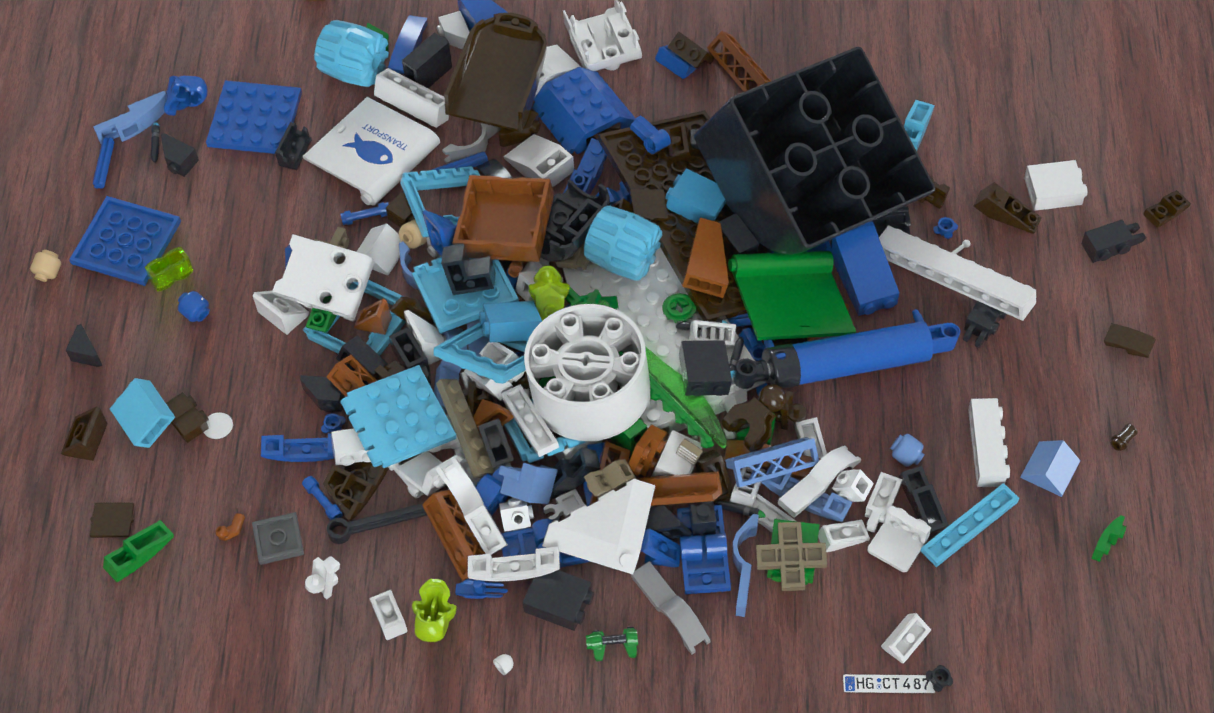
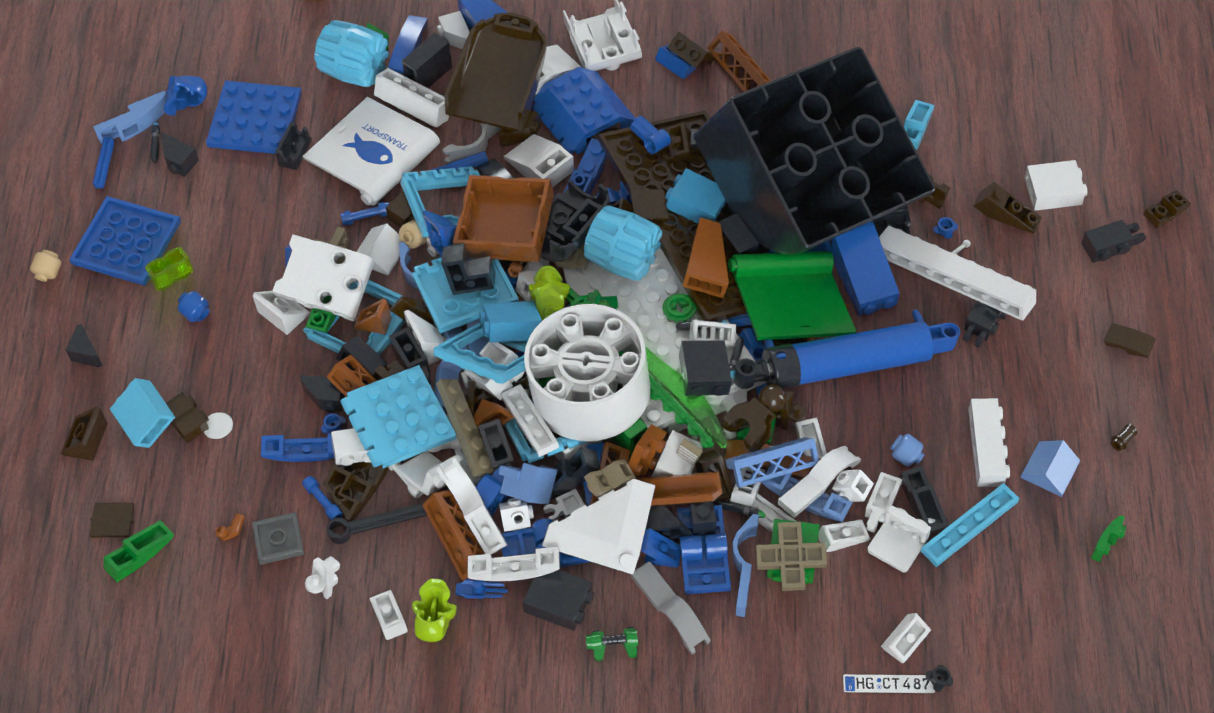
white hinge [493,654,513,675] -> none

